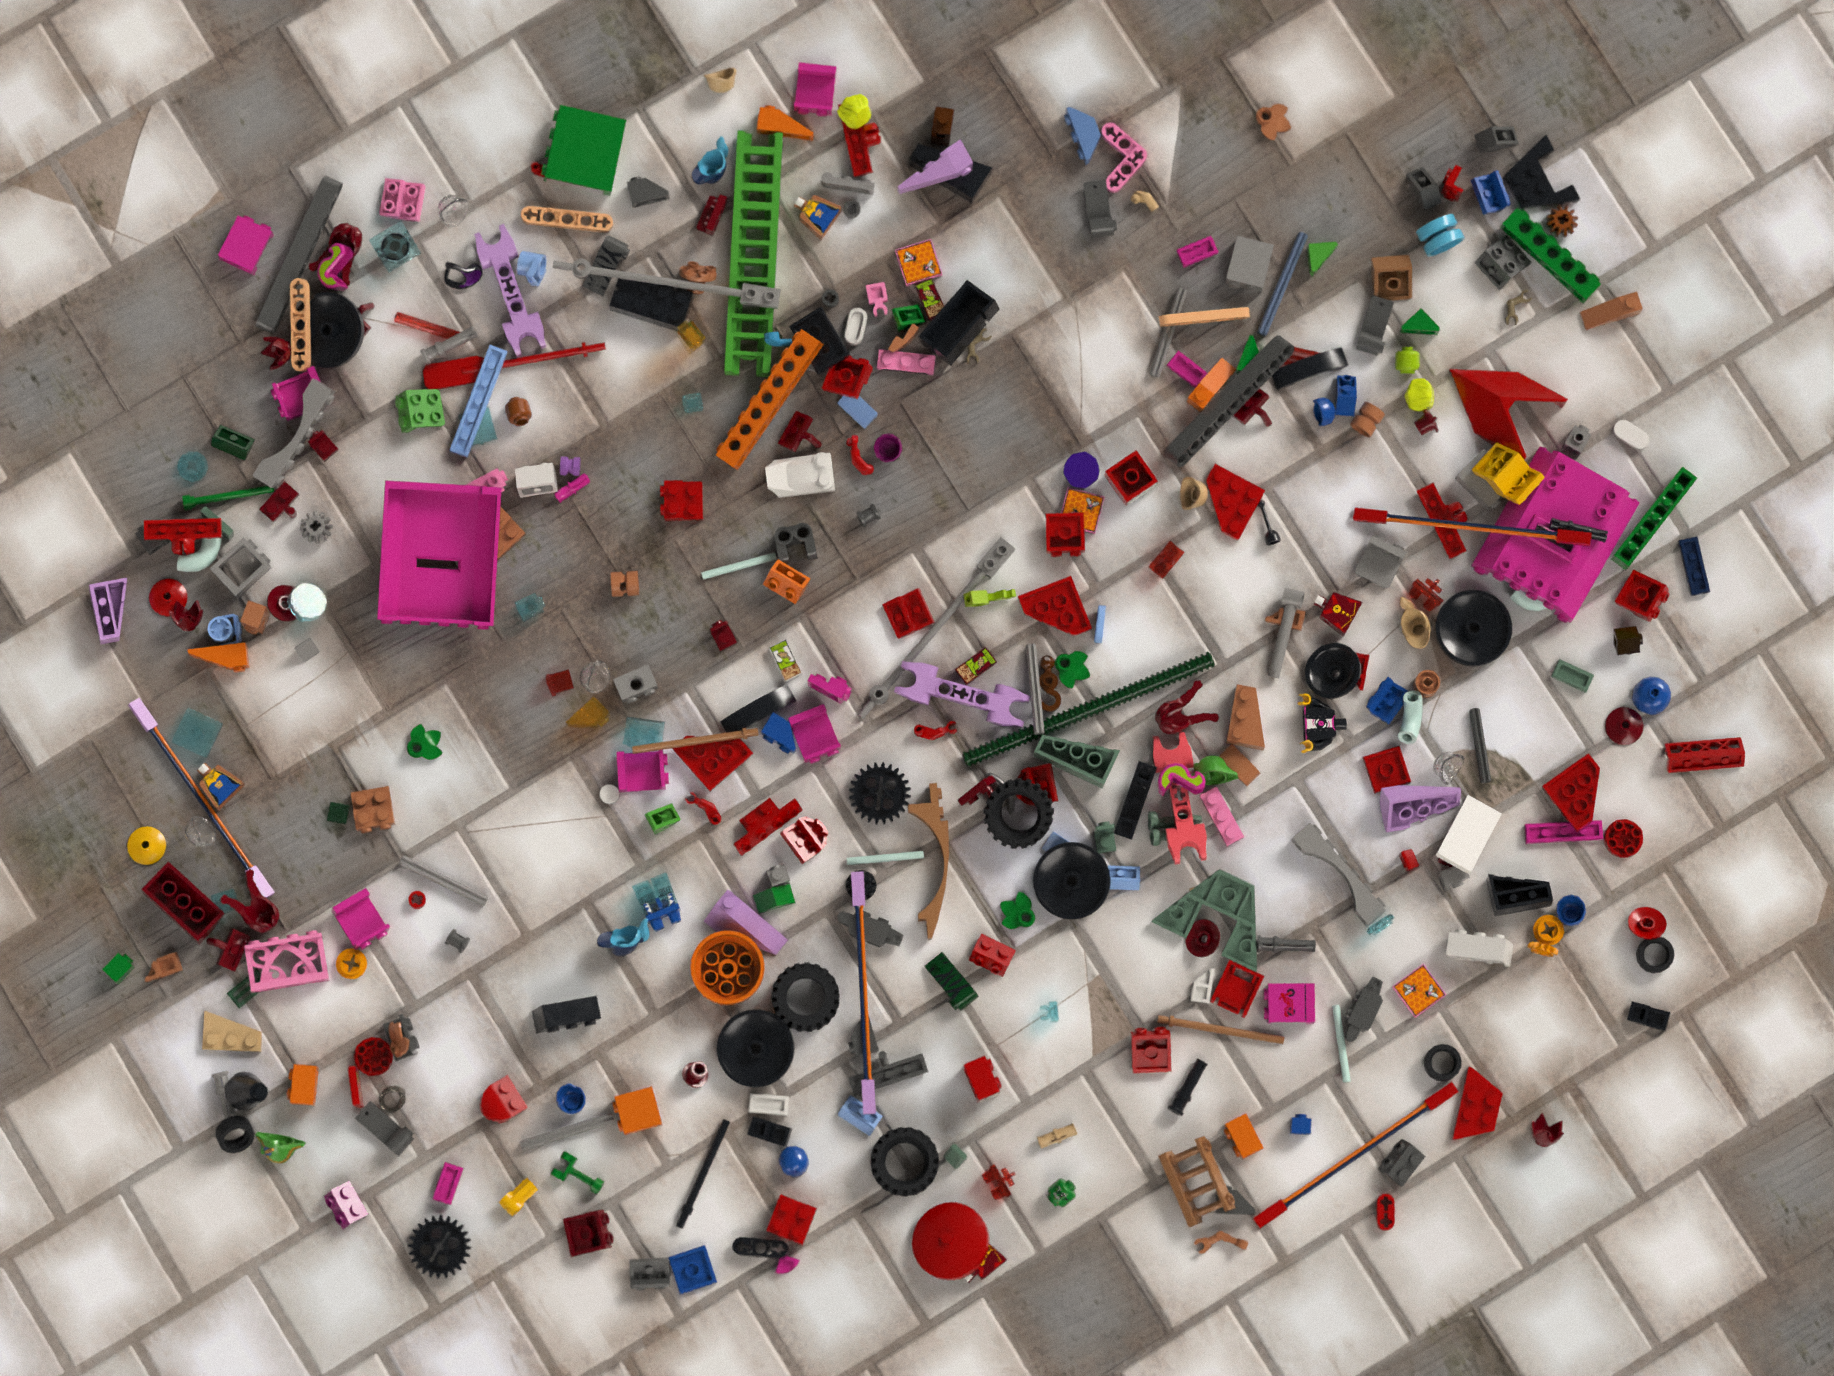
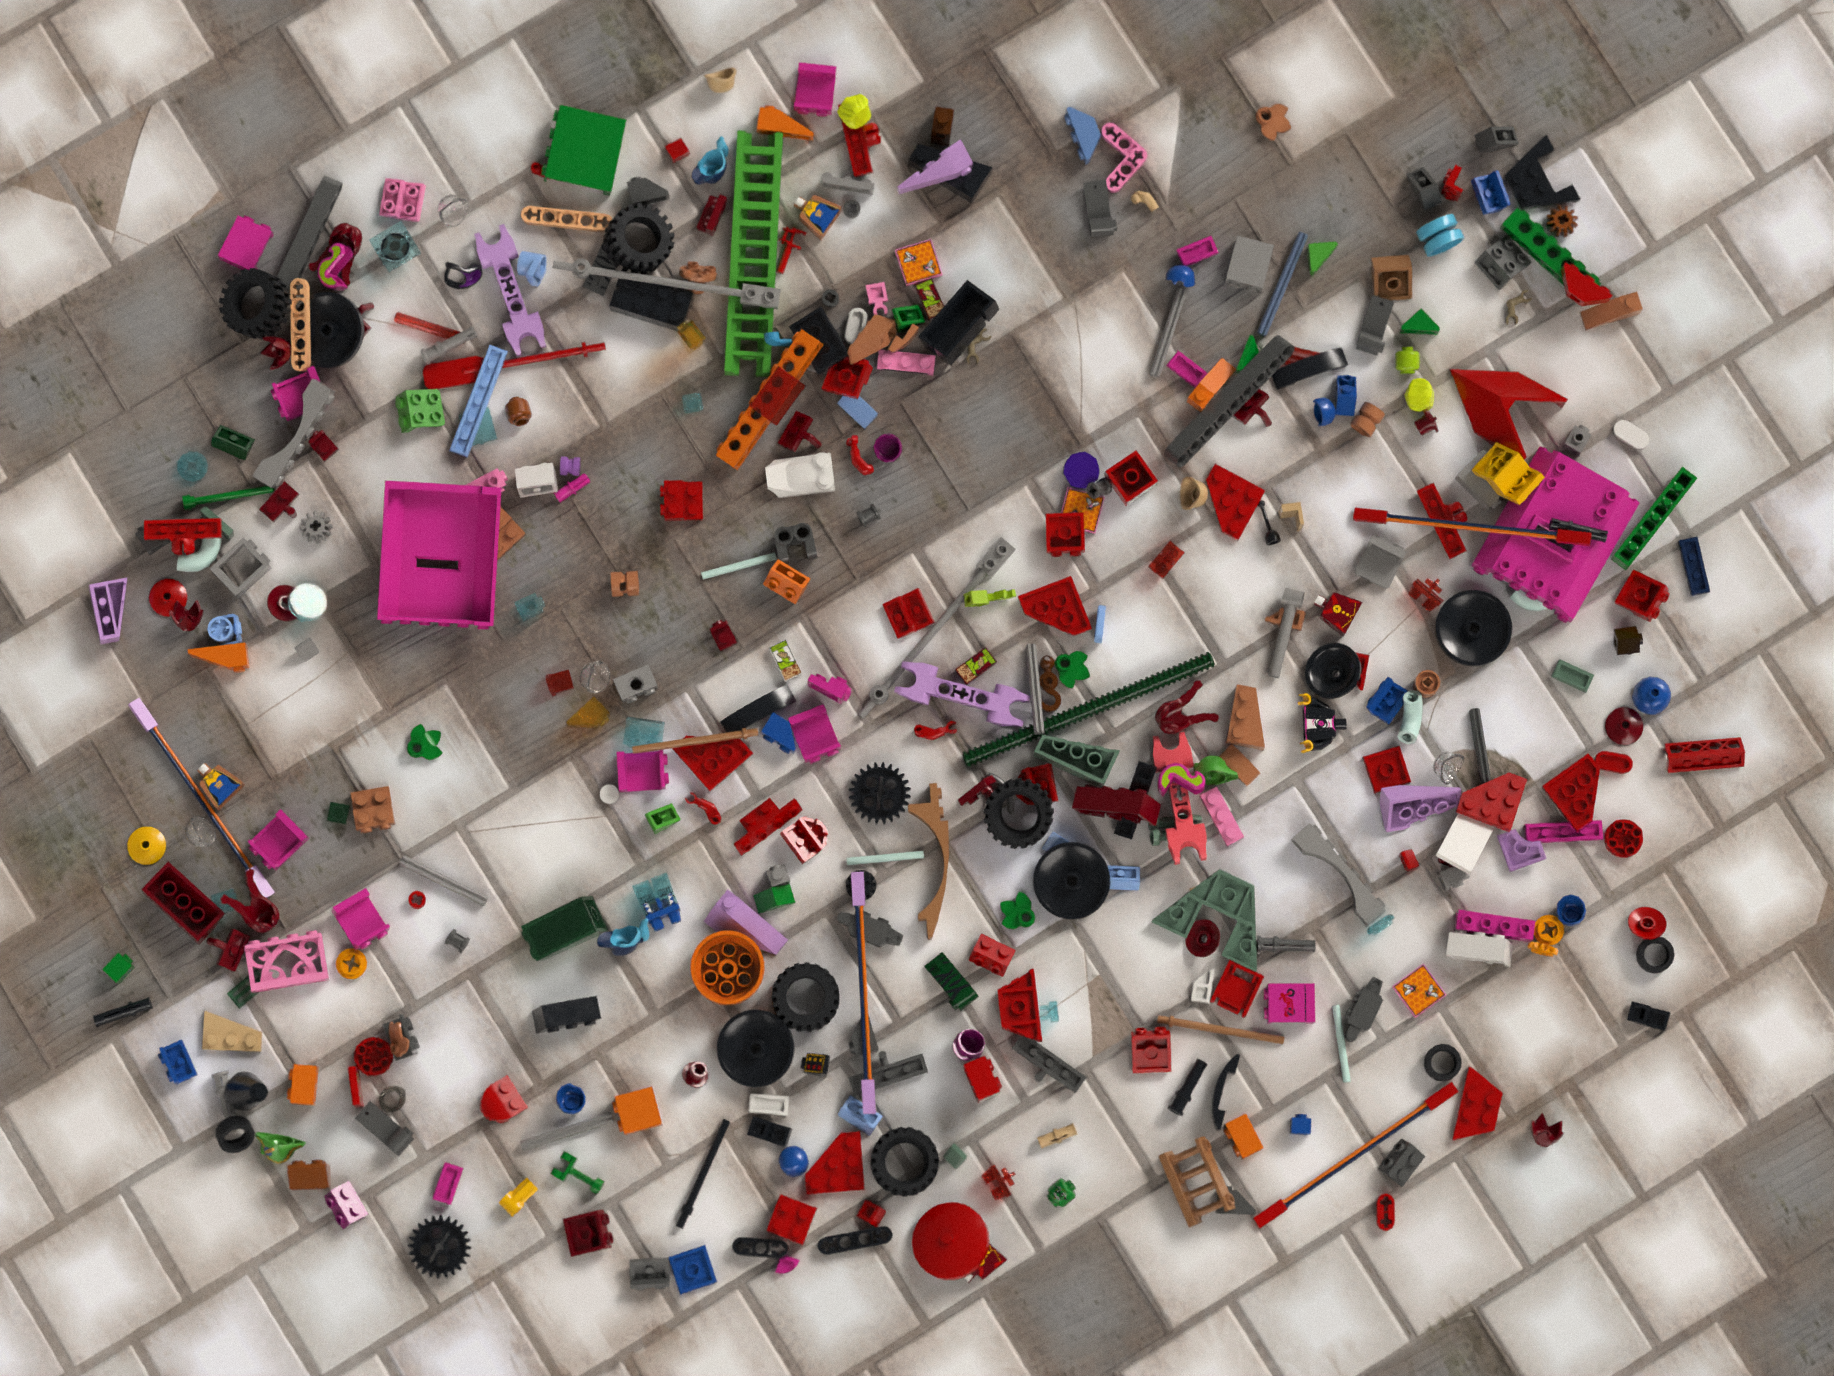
nougat slope [145,952,183,982] -> none
clear light blue plate [172,708,223,758] -> none
nougat brick [240,600,270,635] -> none
sand green bracket [1094,821,1116,854] -> none
light nougat beam [1159,307,1250,327] -> none
nougat piece [1194,1231,1249,1254] -> none
tan hair [1400,597,1431,649] -> none
black wedge [1486,874,1553,917] -> none
none -> black pin [93,997,153,1027]
none -> blue bracket [158,1039,198,1085]
none -> black tyre [219,268,292,339]
none -> dark pink panel [247,809,309,871]
none -> dark orange slope [287,1160,331,1190]
none -> clear green slope [521,896,608,961]
none -> black tyre [603,203,675,275]
none -> red slope [665,138,690,163]
none -> clear red piece [750,366,806,426]
none -> red piece [776,227,807,274]
none -> black slope [801,1053,830,1077]
none -> red plate [805,1131,865,1195]
none -> black beam [818,1226,892,1255]
none -> nougat slope [848,314,897,364]
none -> red slope [856,1199,886,1227]
none -> magenta helmet [952,1029,985,1061]
none -> red wing [998,969,1042,1042]
none -> dark grey plate [1012,1036,1087,1093]
none -> dark red wedge [1072,784,1161,826]
none -> dark grey bush [1087,478,1112,499]
none -> blue hair [1165,265,1195,287]
none -> black slope [1212,1054,1240,1131]
none -> tan panel [1279,502,1304,531]
none -> dark pink brick [1454,910,1535,942]
none -> red plate [1455,772,1527,832]
none -> lavender tile [1497,829,1547,872]
none -> red slope [1561,263,1612,307]
none -> red tile [1594,751,1633,774]

